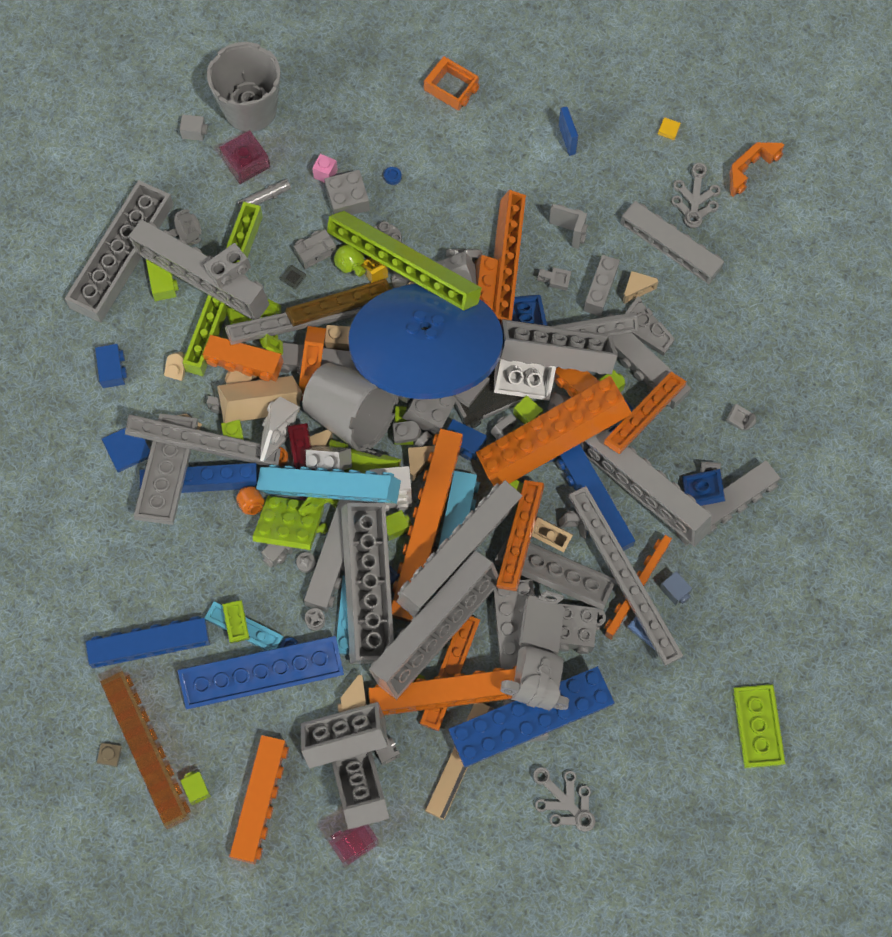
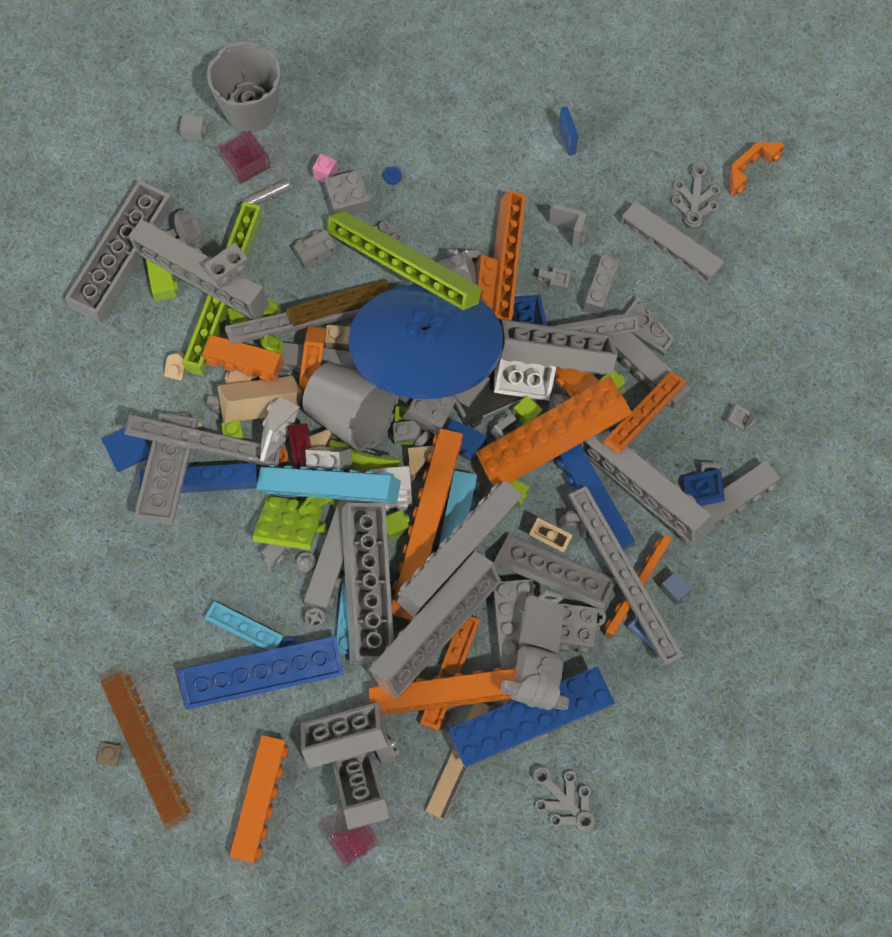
blue brick [86,616,210,669] -> none
blue brick [95,344,127,388] -> none
lime brick [180,771,211,806] -> none
lime plate [222,600,250,644] -> none
orange head [236,486,265,515] -> none
clear smoke tile [280,265,306,290] -> none
lime hair [334,244,366,277] -> none
tan slope [338,675,366,713] -> none
yellow slope [361,257,388,283] -> none
light grey tile [392,272,410,288] -> none
orange window [424,56,480,111] -> none
orange plate [496,480,545,591] -> none
tan slope [623,271,659,304] -> none
yellow tile [658,117,681,140] -> none
lime tile [733,684,786,768] -> none

